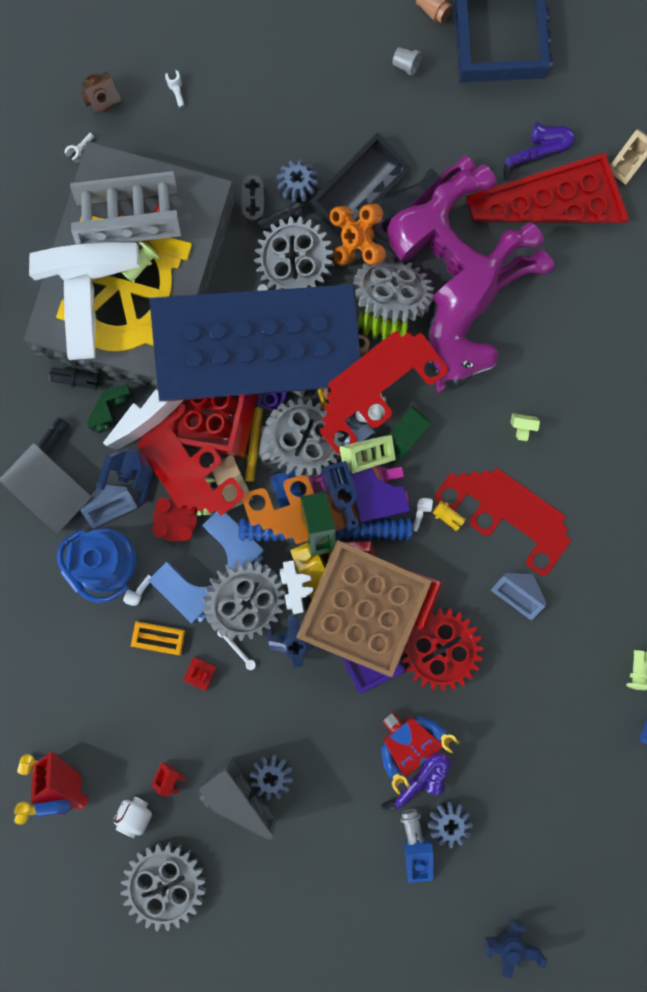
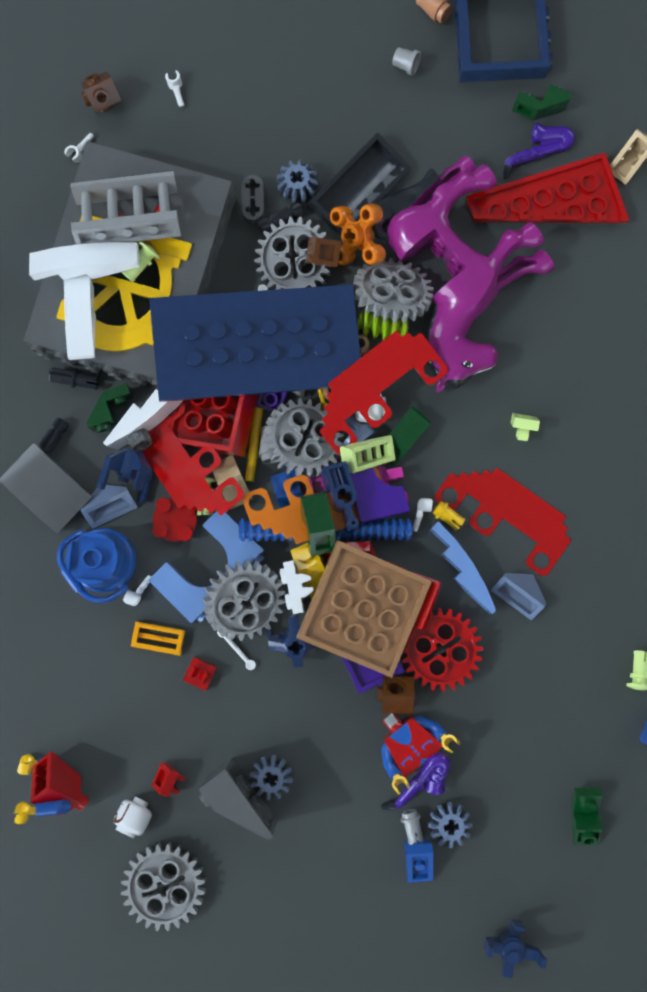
none -> dark grey axle [127,429,152,452]
none -> reddish brown brick [305,237,341,267]
none -> reddish brown brick [377,676,415,714]
none -> medium blue slope [429,521,496,614]
none -> dark green slope [512,85,572,121]
none -> dark green slope [571,787,603,846]

